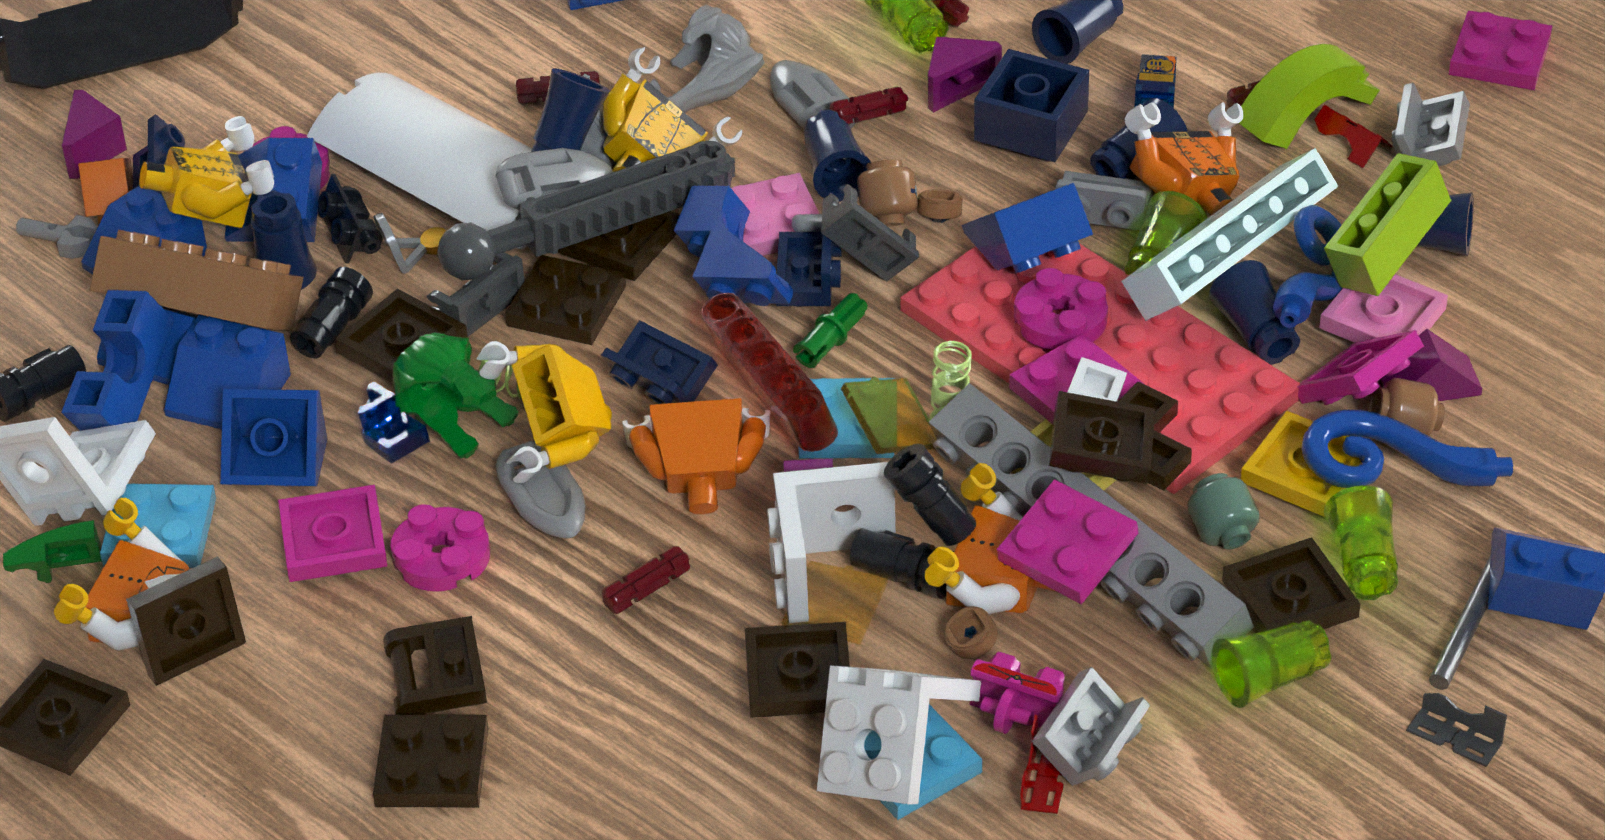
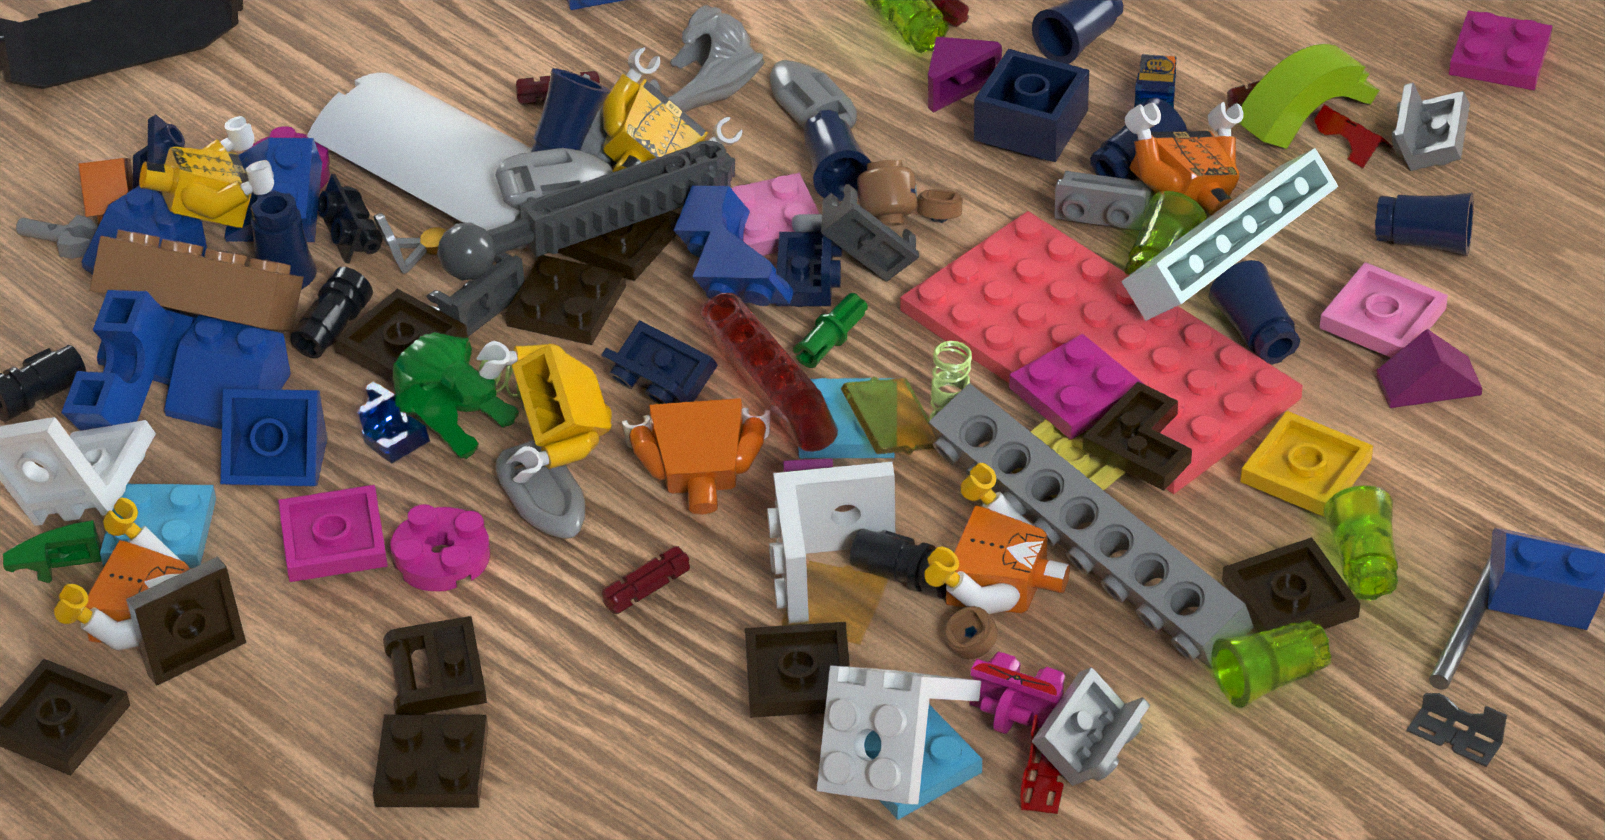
magenta slope [62,89,127,179] -> none
dark red axle [830,86,908,125] -> none
black axle [884,444,976,546] -> none
blue slope [961,183,1093,274] -> none
dark pink plate [997,479,1139,604] -> none
dark pink plate [1014,268,1108,350] -> none
dark brown plate [1049,391,1155,484] -> none
white plate [1068,357,1127,402] -> none
sand green head [1187,473,1260,550] -> none
blue plant [1273,205,1343,328] -> none
dark pink plate [1297,330,1424,405] -> none
blue plant [1301,410,1513,489] -> none
lime brick [1324,153,1451,296] -> none
medium nougat head [1369,378,1445,436] -> none

